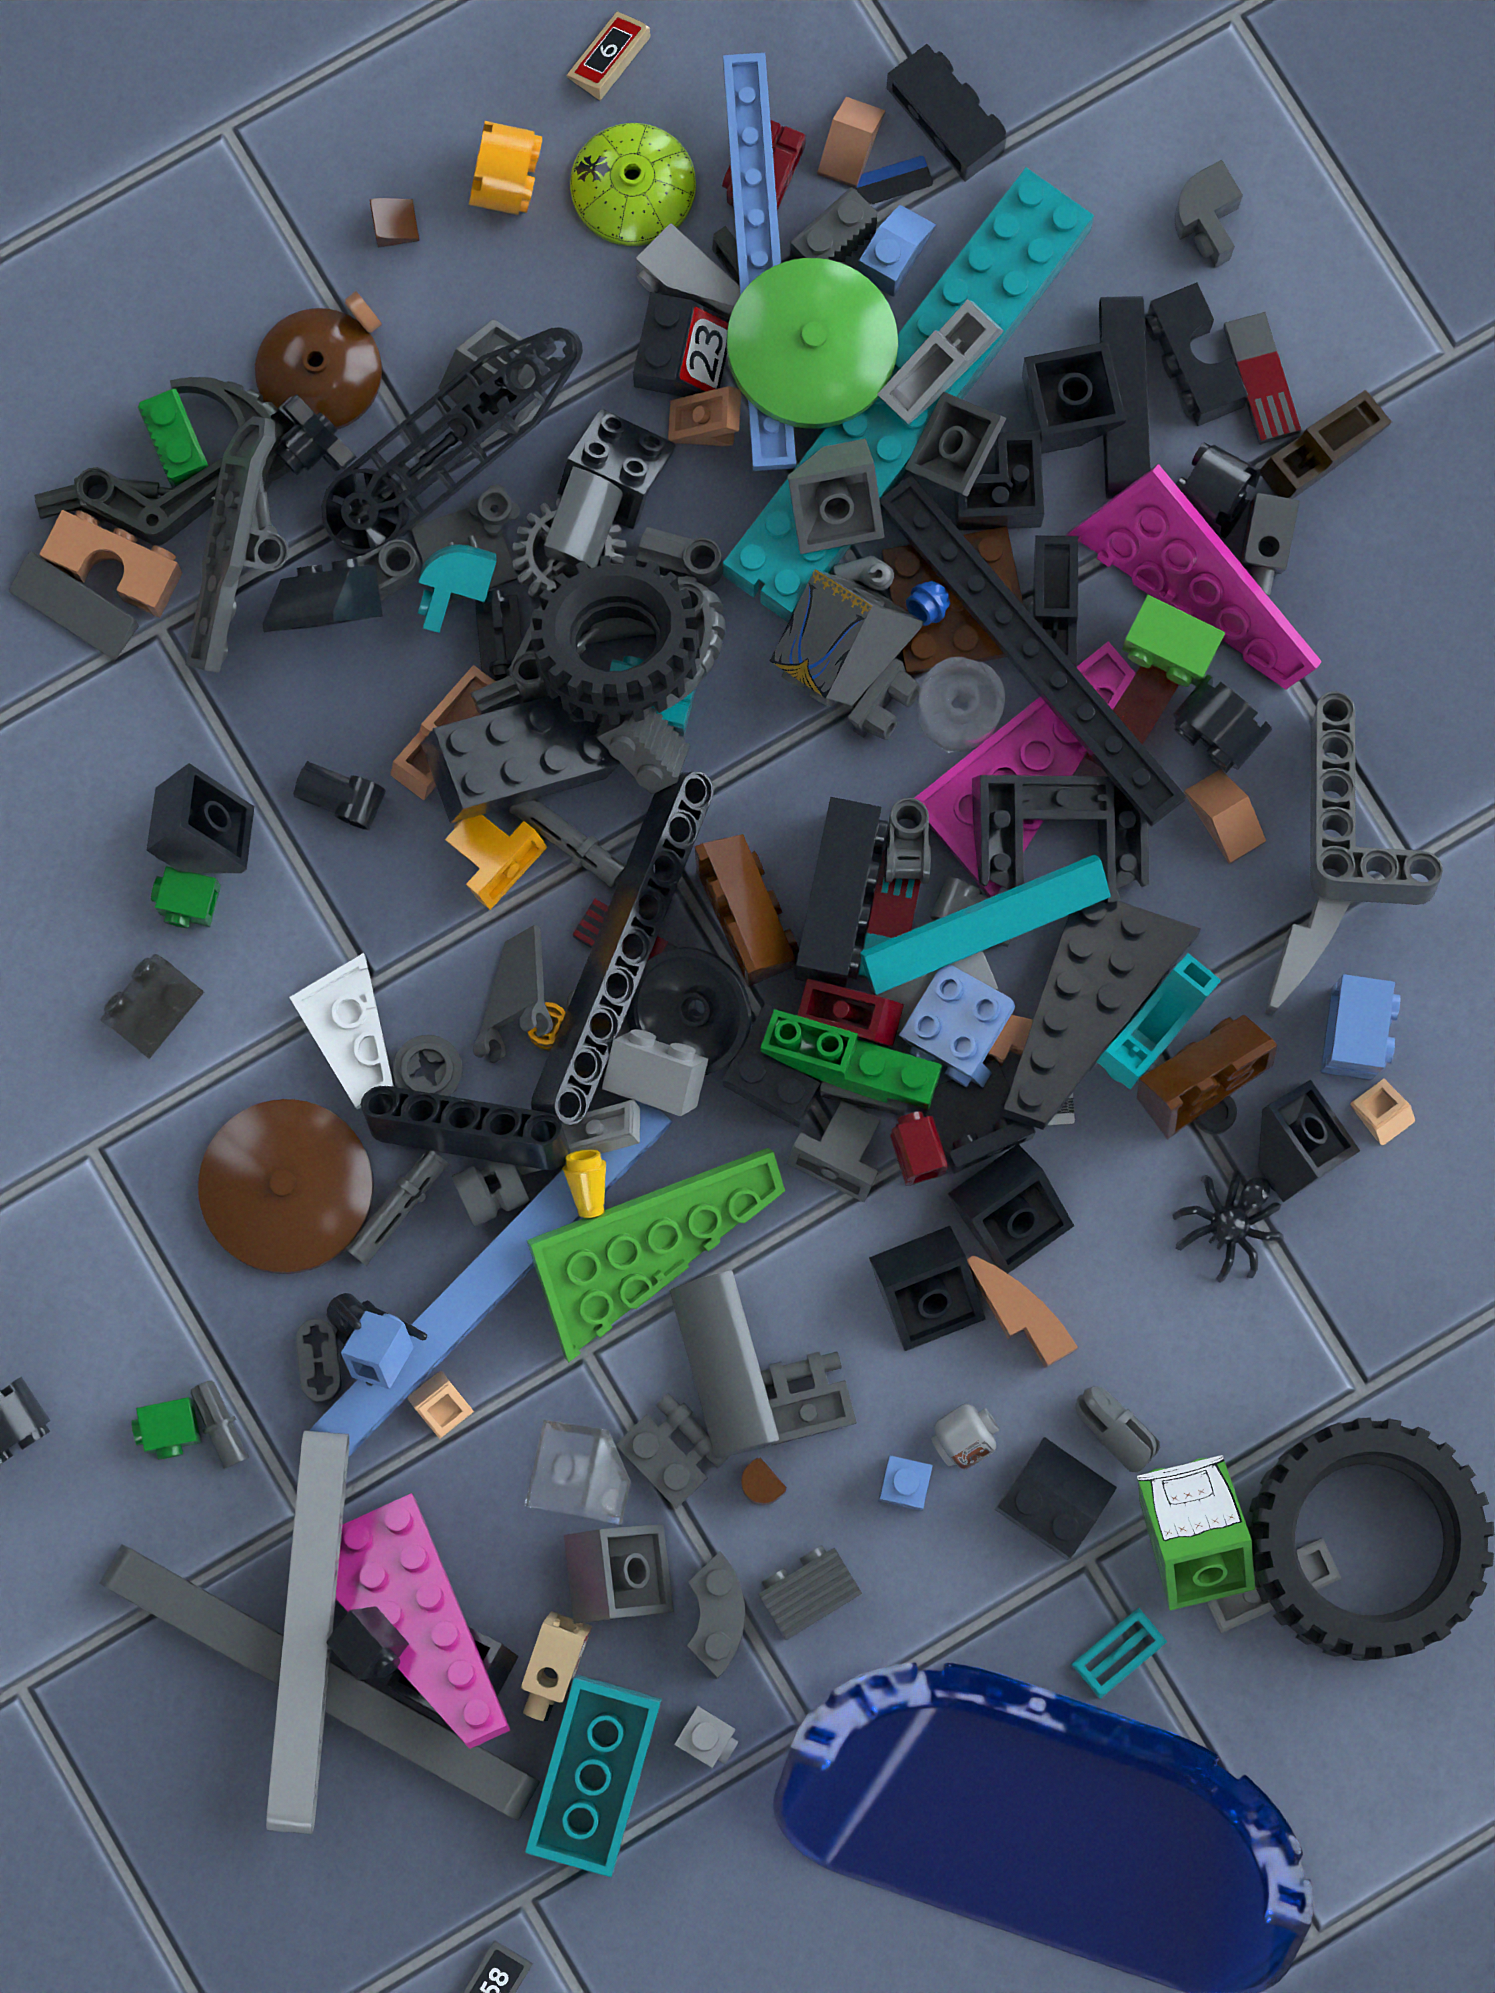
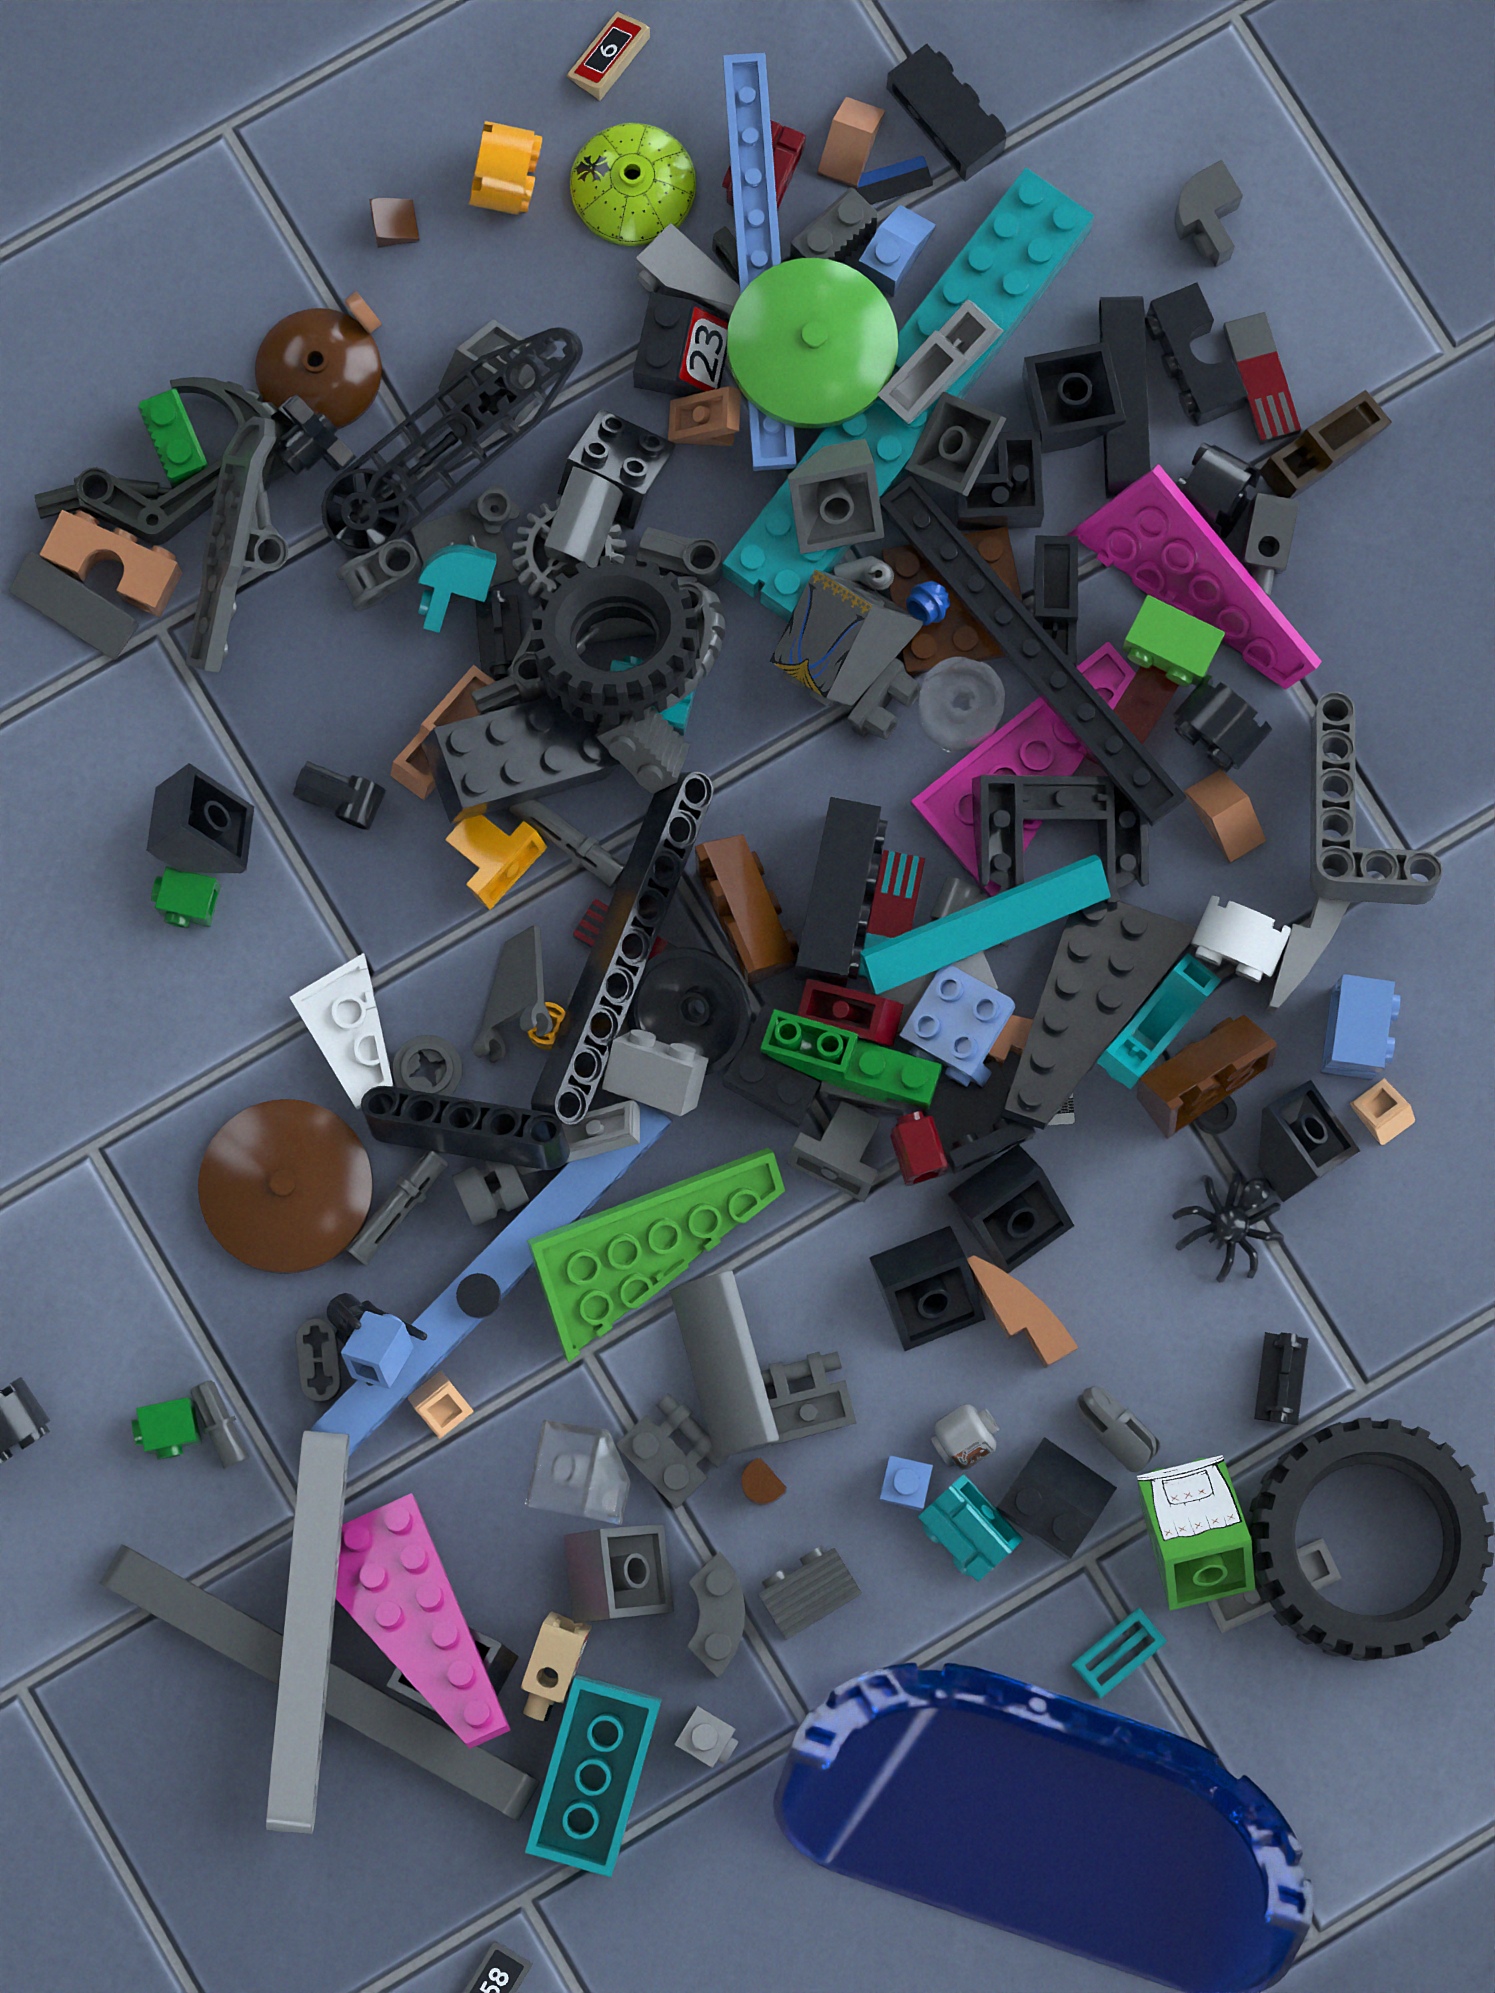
clear smoke bracket [100,954,204,1059] -> none
black slope [262,559,383,632] -> none
black brick [326,1606,409,1680] -> none
yellow cone [563,1149,606,1218] -> none
dark grey piece [884,798,931,884] -> none
none -> black tile [456,1273,501,1319]
none -> teal brick [918,1474,1024,1582]
none -> white brick [1191,896,1292,984]
none -> black hinge [1254,1332,1309,1426]

